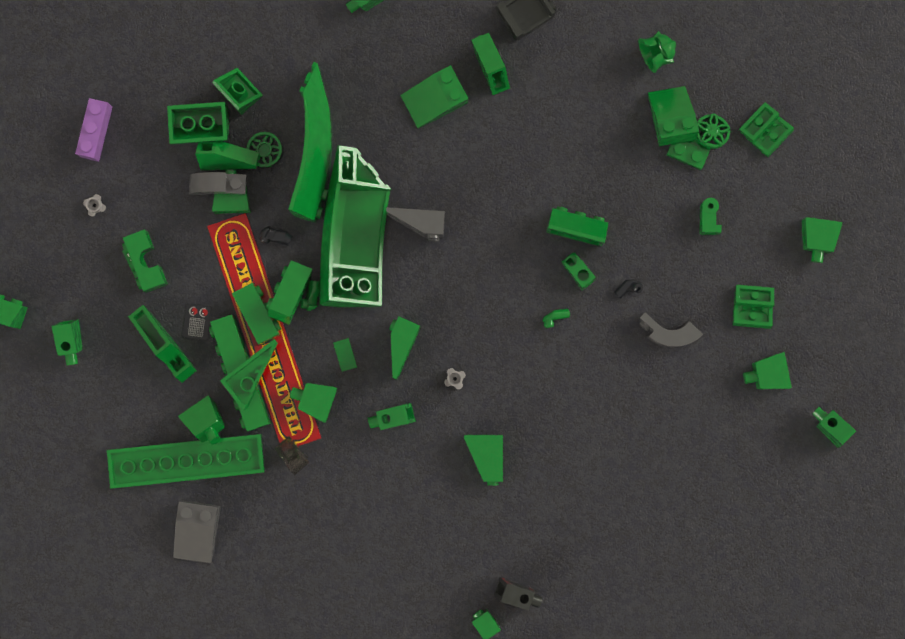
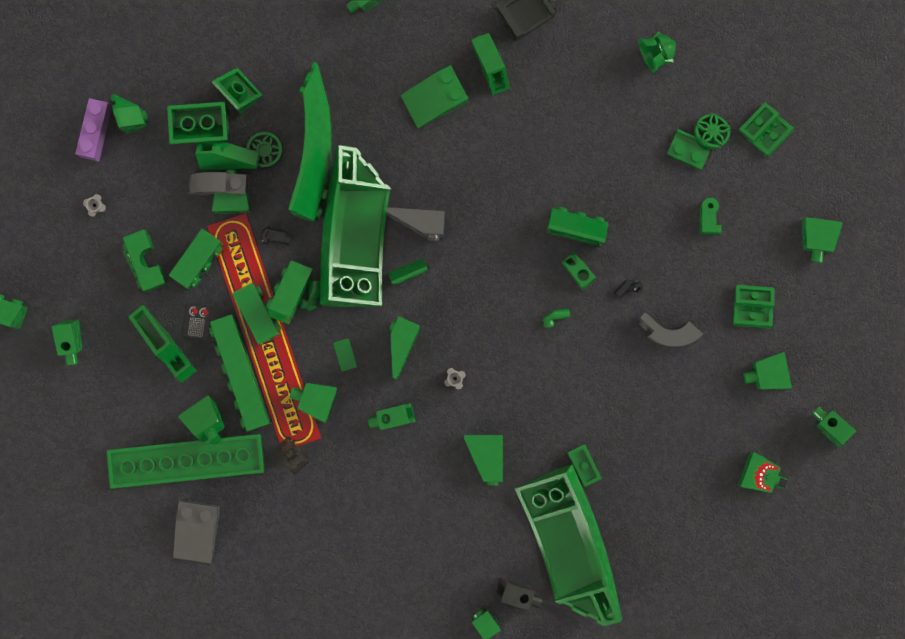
green wing [220,339,278,410] -> none
green slope [648,86,699,146] -> none
none -> green slope [111,94,149,134]
none -> green brick [169,229,224,290]
none -> green slope [388,258,428,286]
none -> green slope [515,464,622,626]
none -> green plate [567,444,602,487]
none -> green torso [737,451,788,493]

